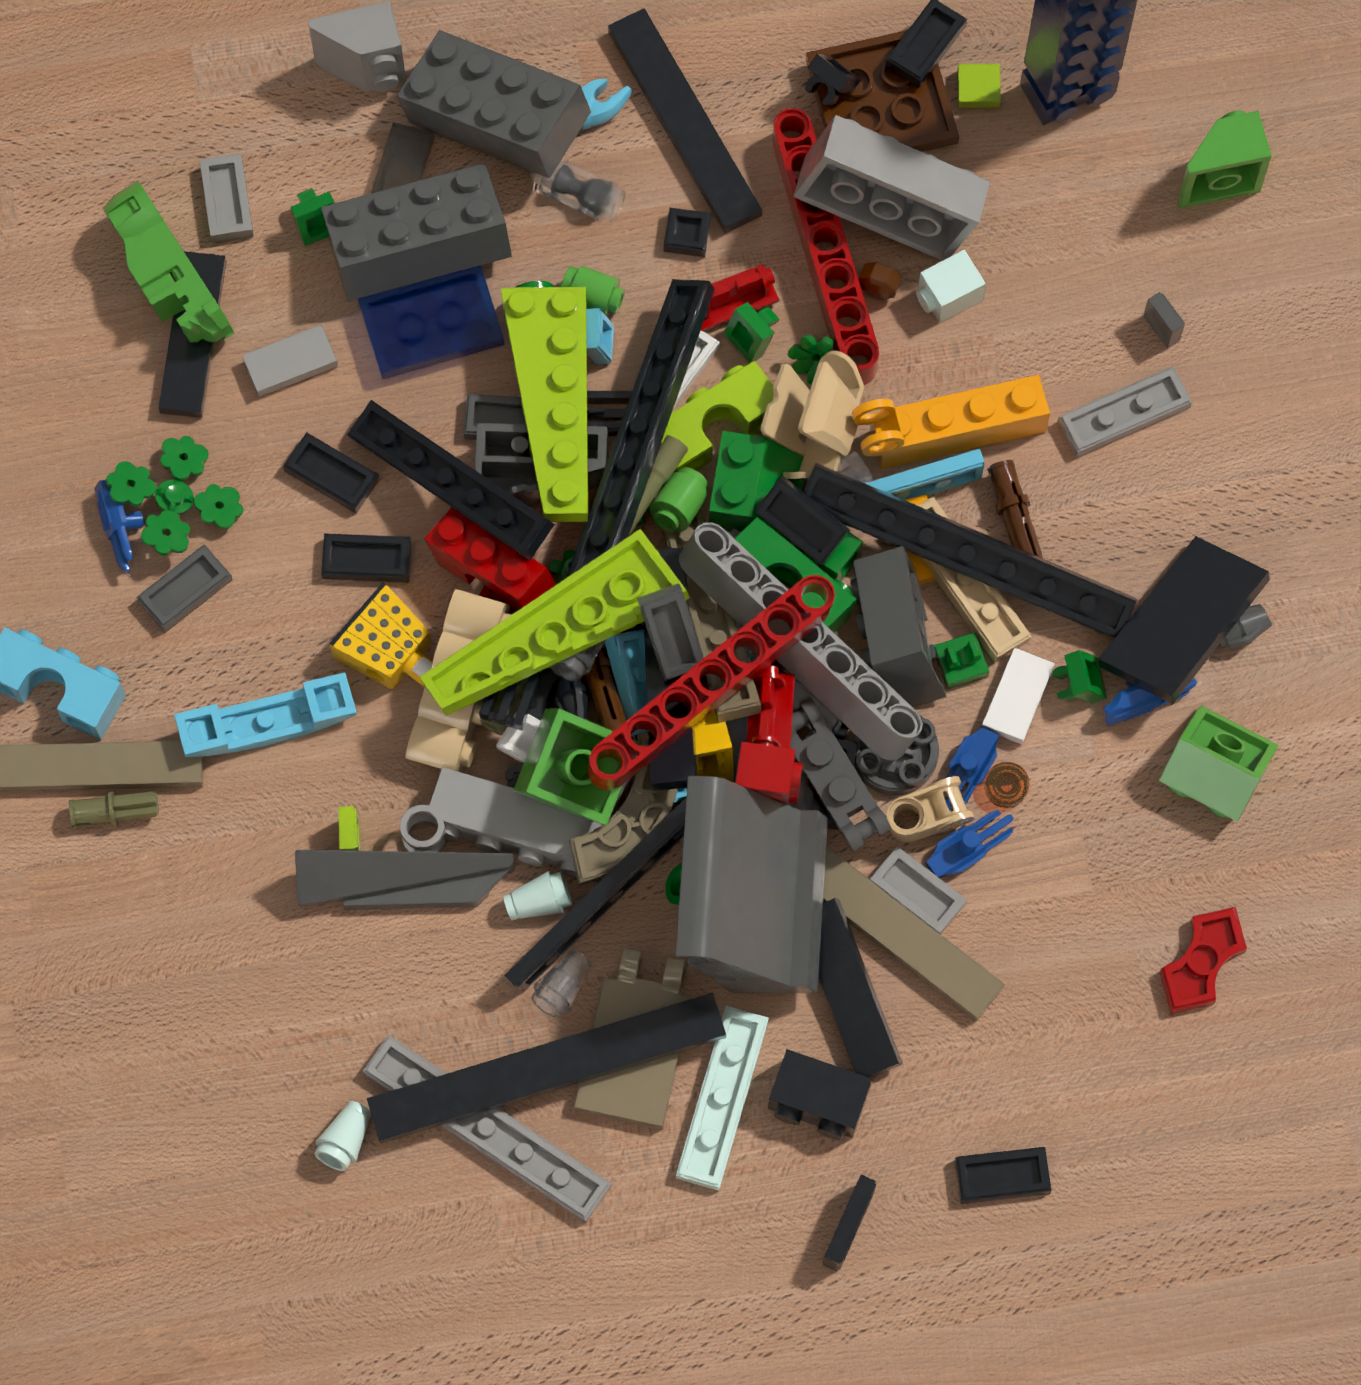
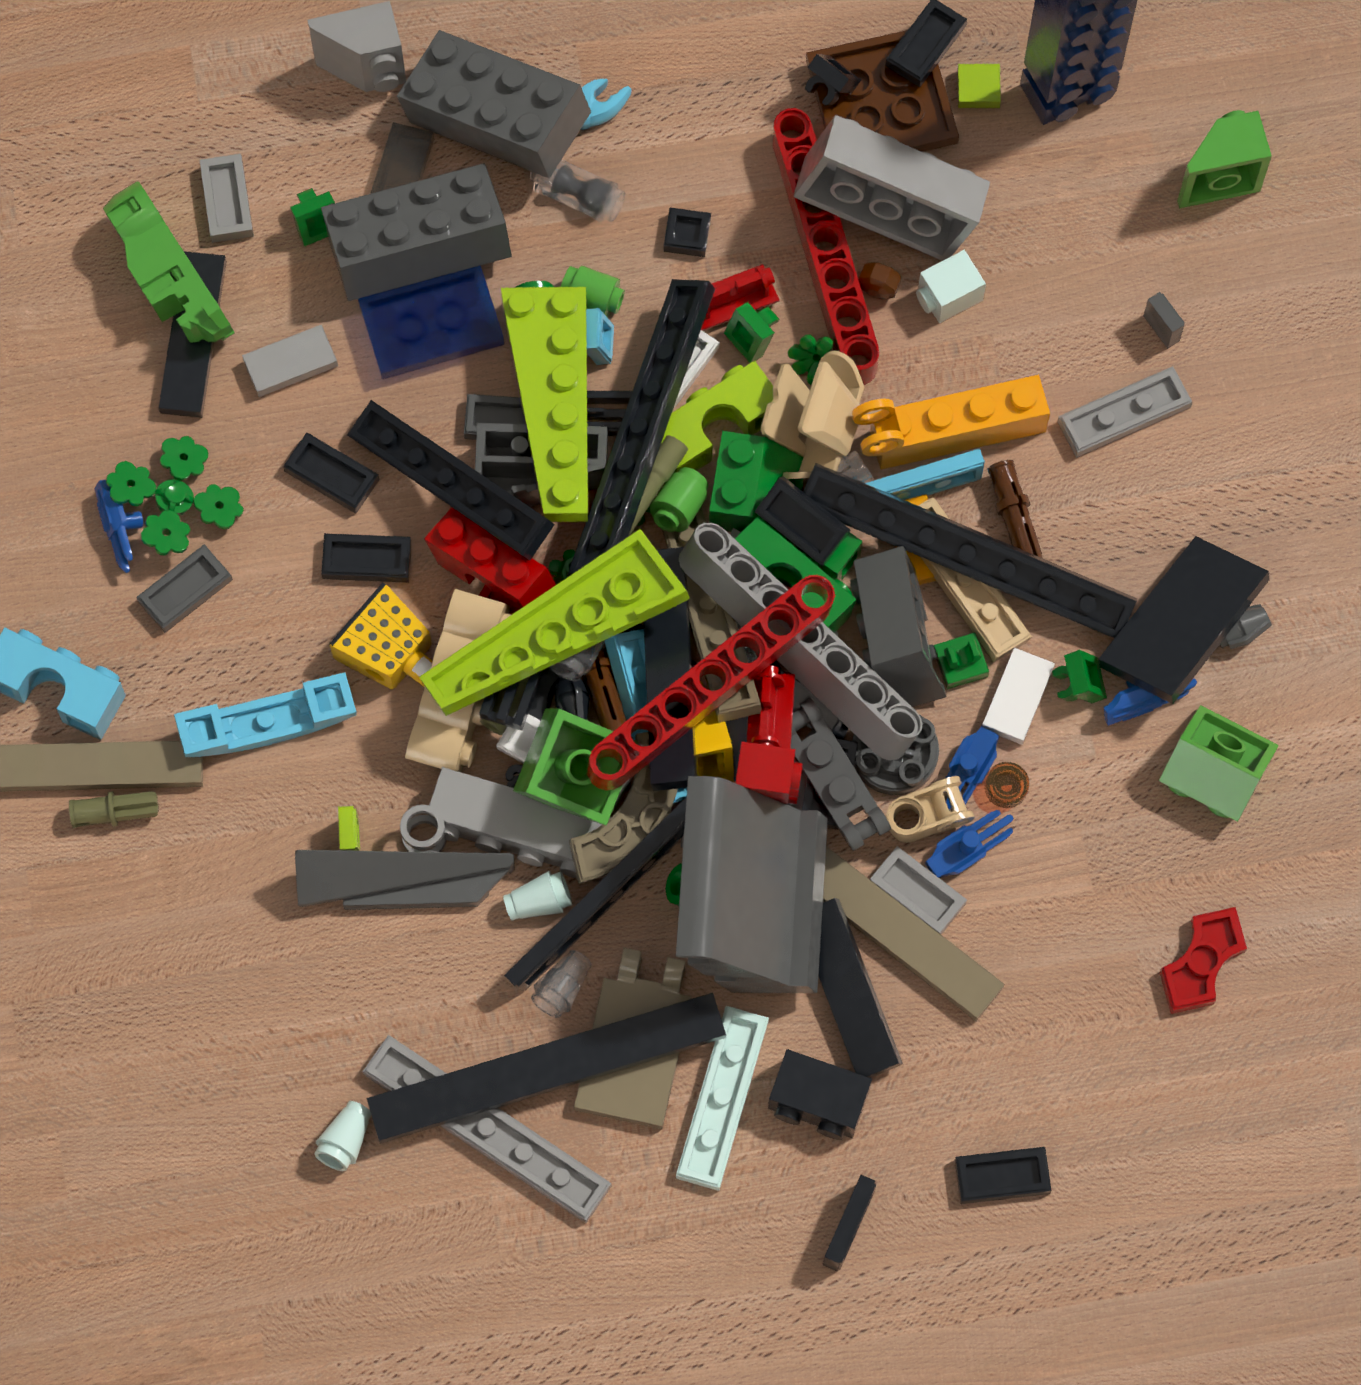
black tile [608,8,762,234] -> none
dark grey tile [637,583,704,681] -> none

